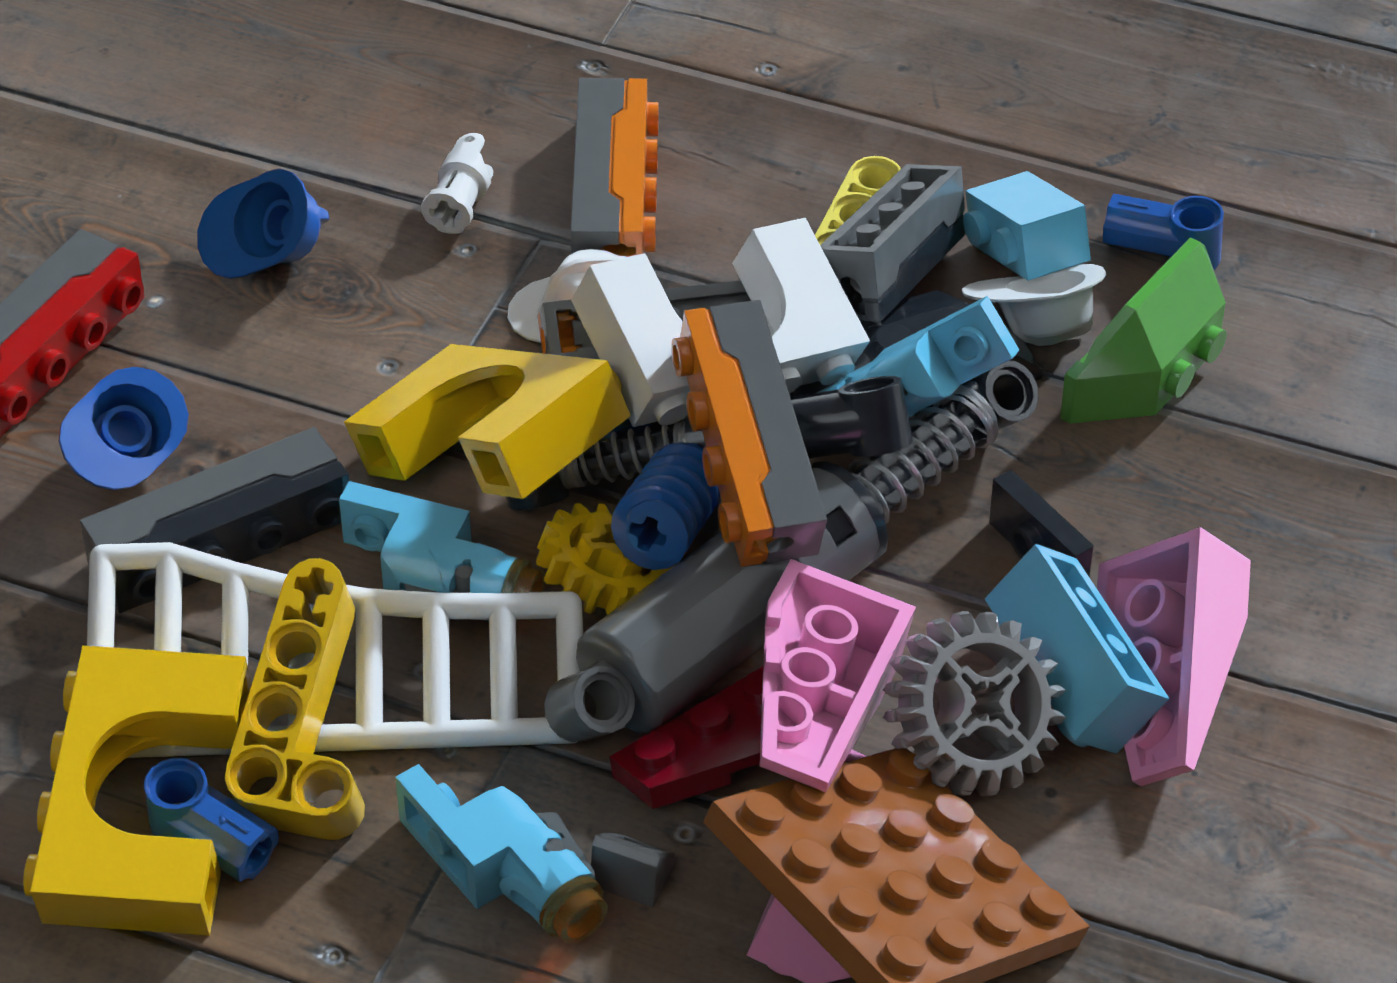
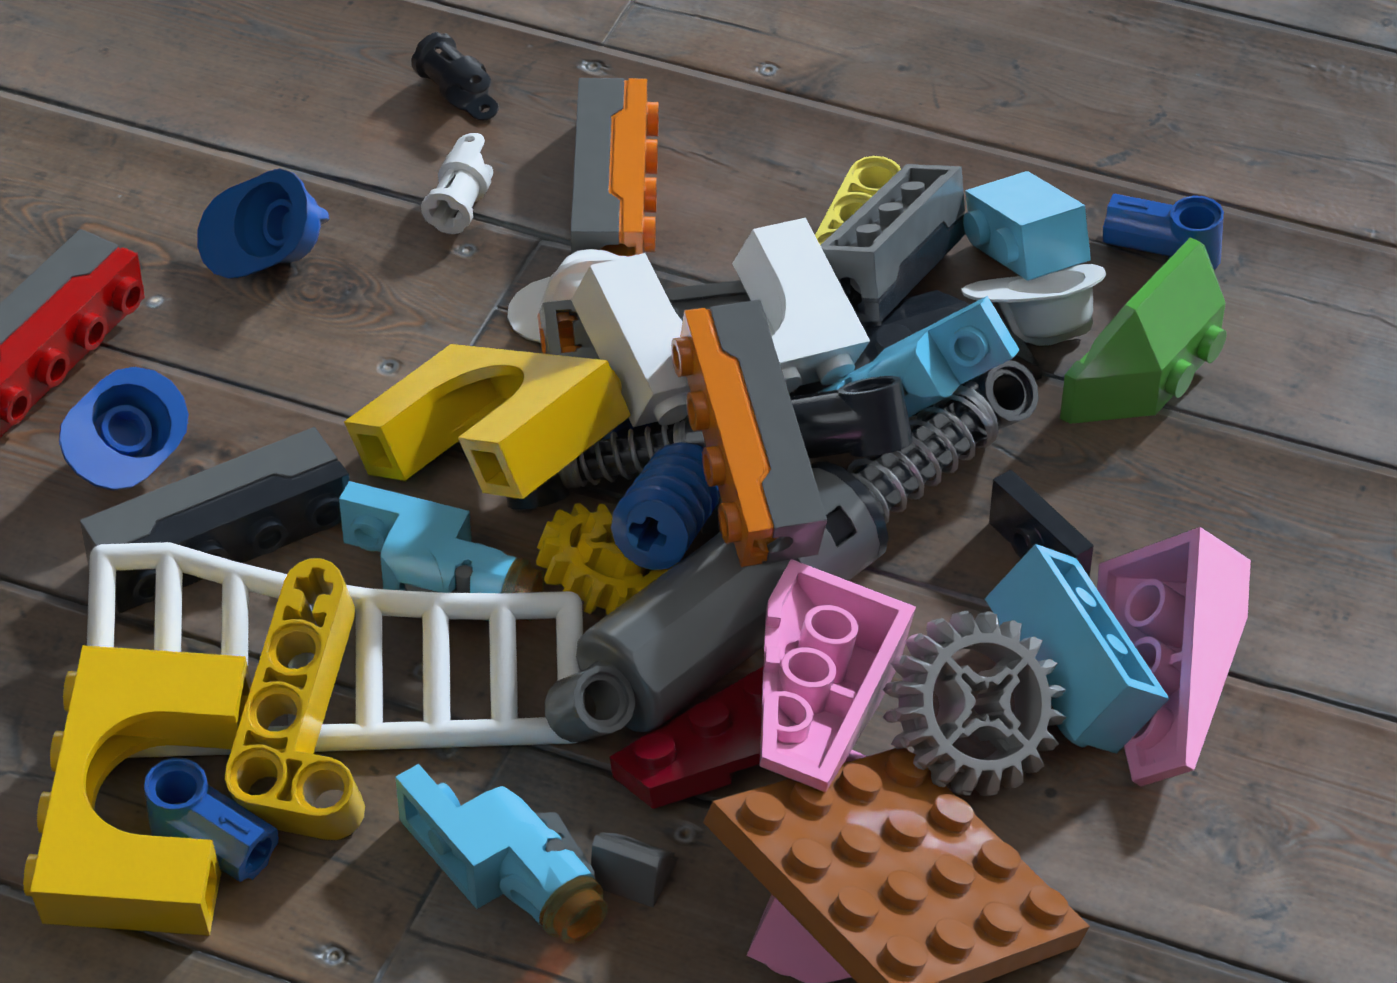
none -> black piece [411,32,499,120]

